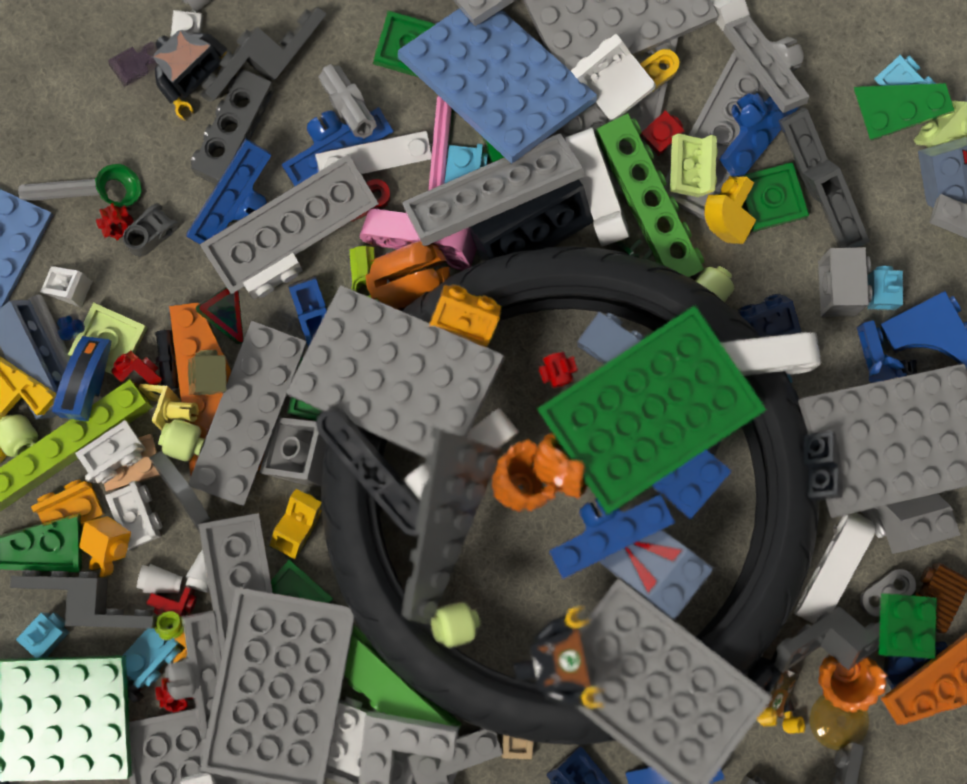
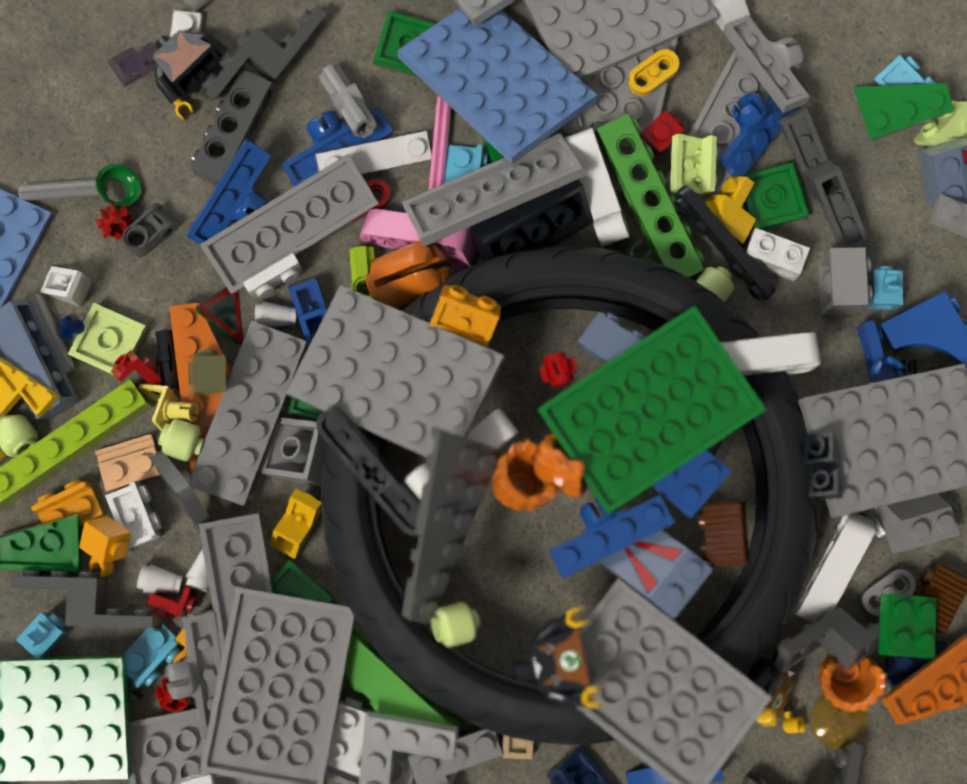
blue slope [52,336,112,421] -> none
white bracket [75,420,146,484] -> none
lime plate [155,611,184,640] -> none
white bracket [571,34,656,121] -> none
dark blue bracket [738,294,802,338] -> none
none -> white cone [255,301,296,328]
none -> black piece [674,185,776,300]
none -> reddish brown brick [699,501,751,567]
none -> white brick [744,228,810,281]

